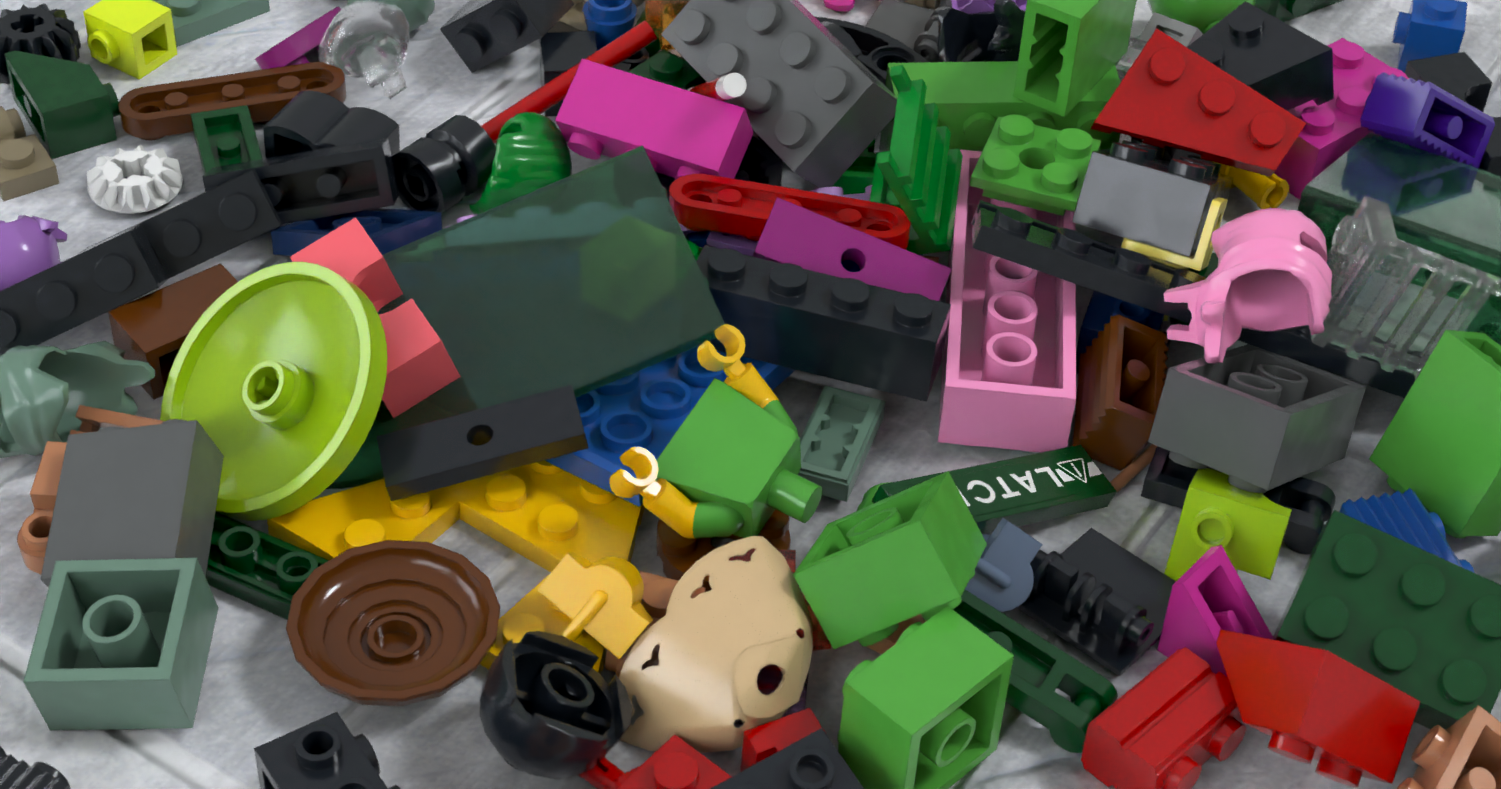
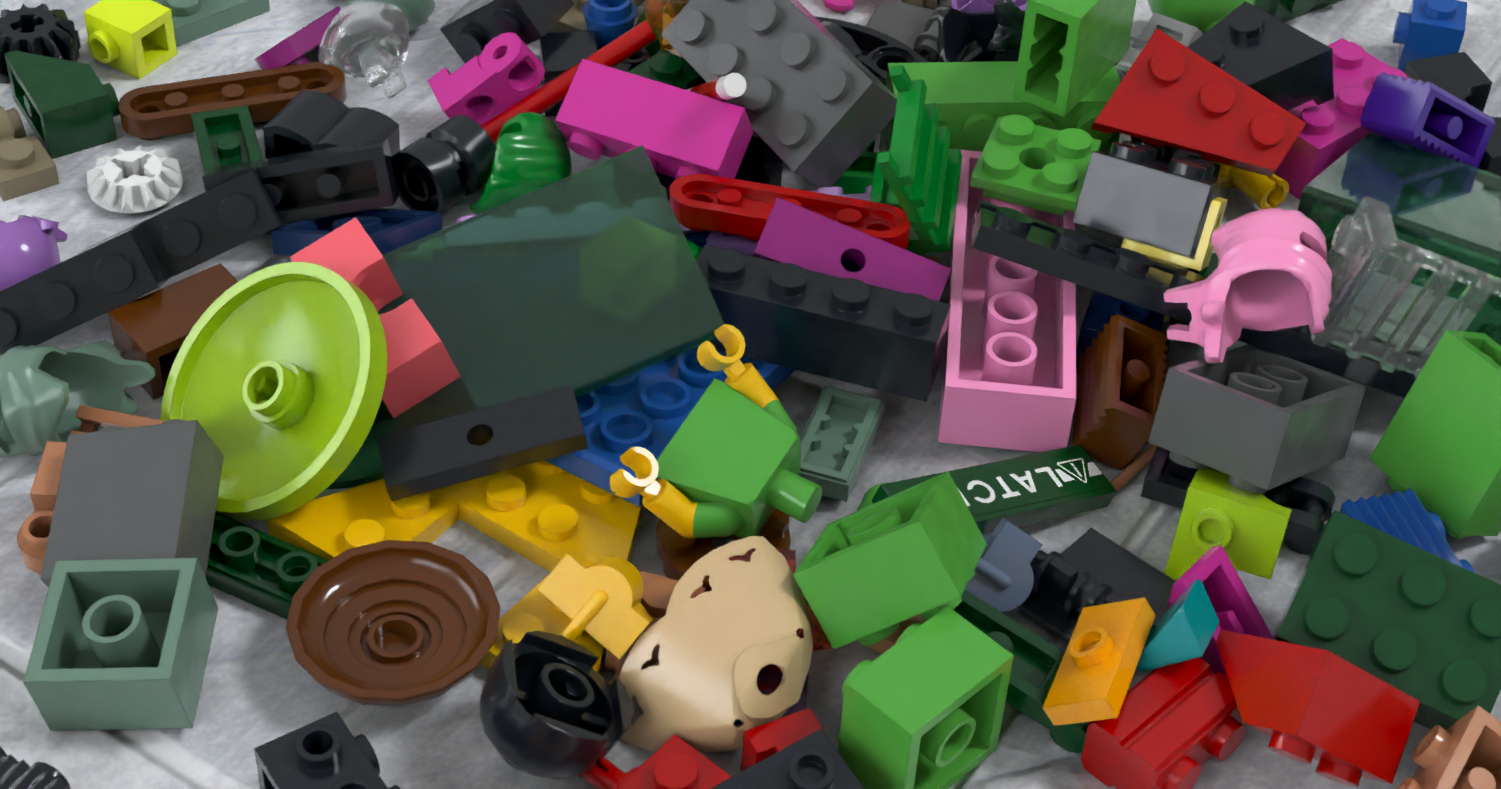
none -> dark pink leg [428,32,545,126]
none -> light orange plate [1042,597,1156,726]
none -> teal slope [1136,579,1220,671]

